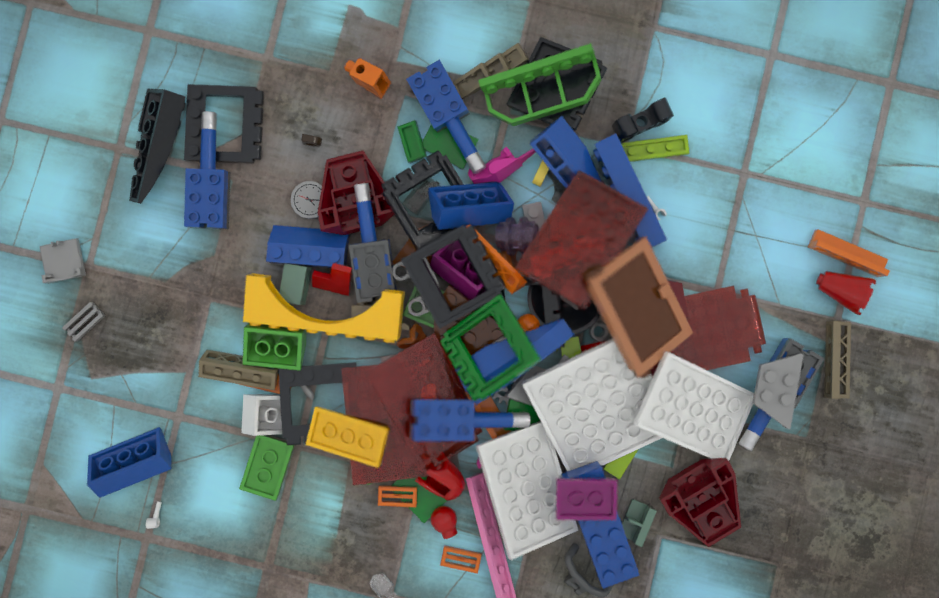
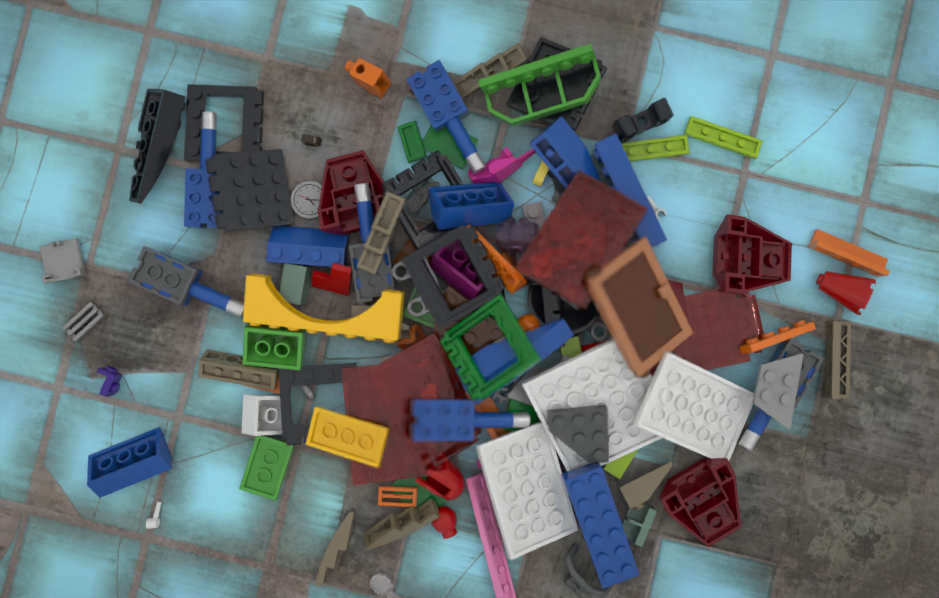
orange tile [440,545,482,574] -> none
magenta plate [555,478,618,520] -> none
none -> dark purple bracket [97,366,122,397]
none -> dark grey piece [127,246,244,318]
none -> black hinge [205,149,295,232]
none -> dark tan slope [315,508,356,587]
none -> dark tan slope [357,192,406,275]
none -> dark tan slope [364,499,440,550]
none -> dark grey plate [547,405,609,464]
none -> dark tan slope [618,462,673,511]
none -> lime tile [684,116,763,159]
none -> dark red wedge [712,214,792,294]
none -> orange plate [739,320,816,354]

